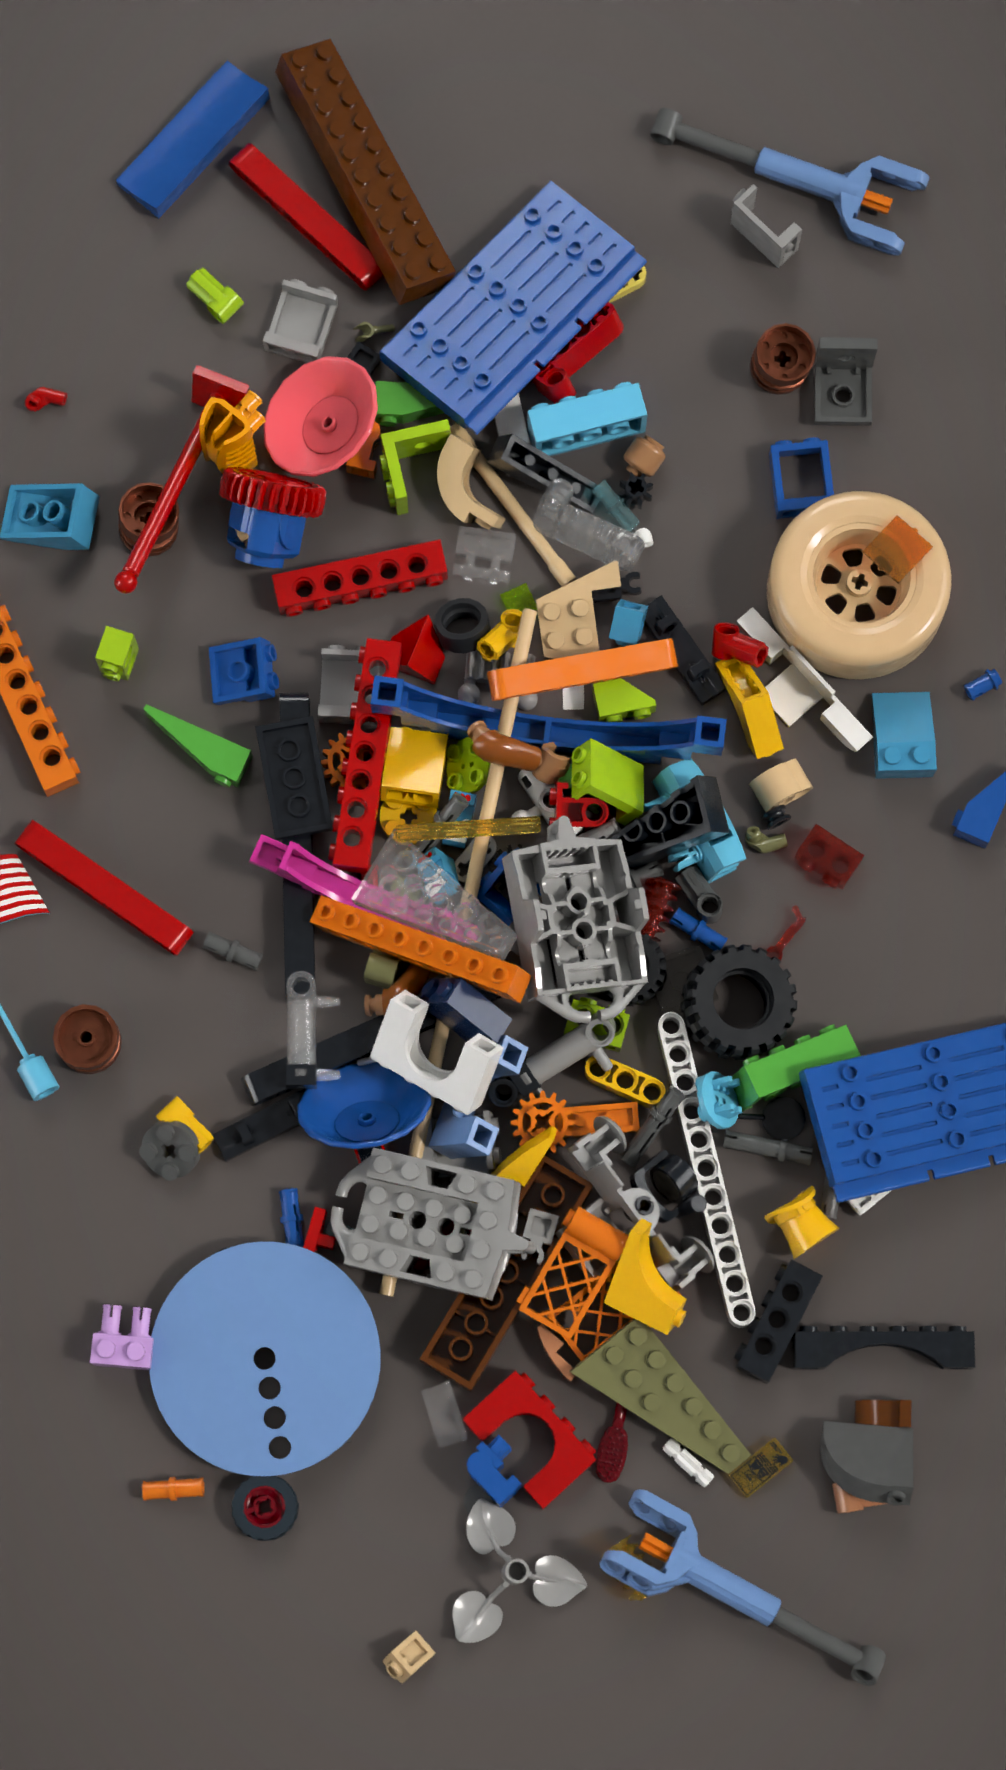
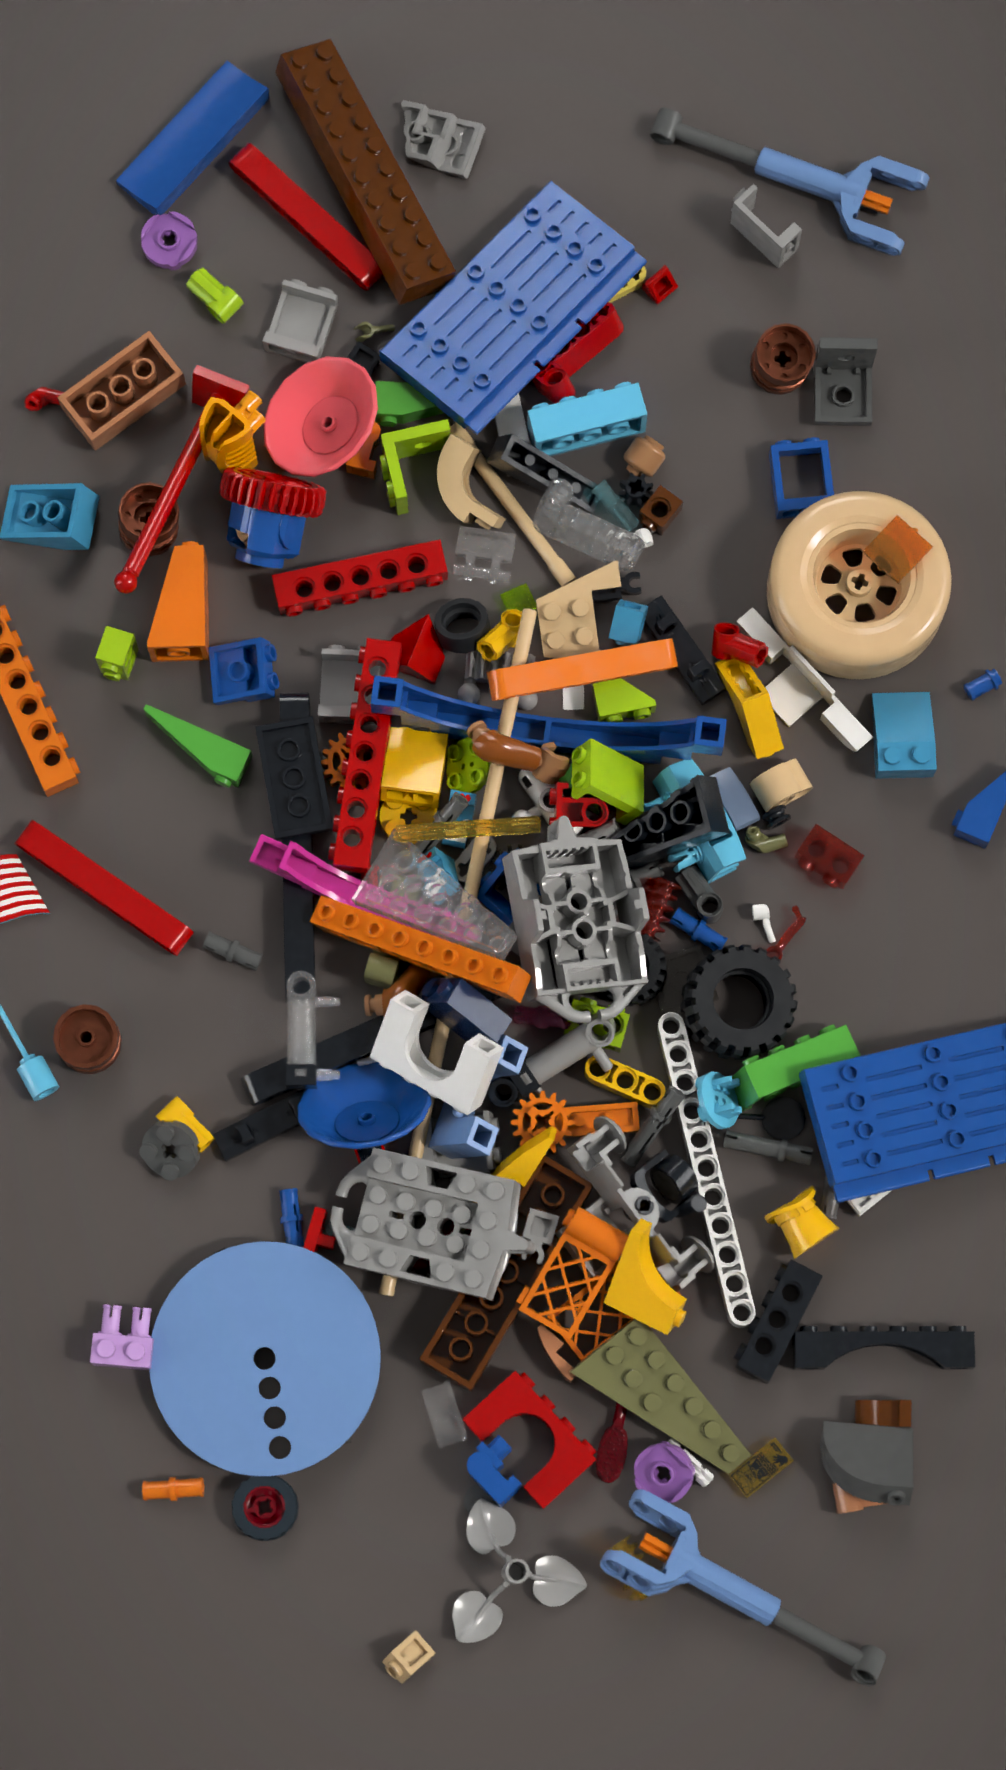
none -> nougat brick [58,331,186,451]
none -> medium lavender plate [141,212,198,270]
none -> orange slope [147,541,209,662]
none -> light grey slope [401,100,486,179]
none -> clear pink pin [514,1005,571,1029]
none -> medium lavender plate [634,1441,695,1503]
none -> reddish brown brick [639,485,683,536]
none -> red slope [641,266,678,305]
none -> sand blue slope [711,767,760,831]
none -> white hand [752,904,776,943]

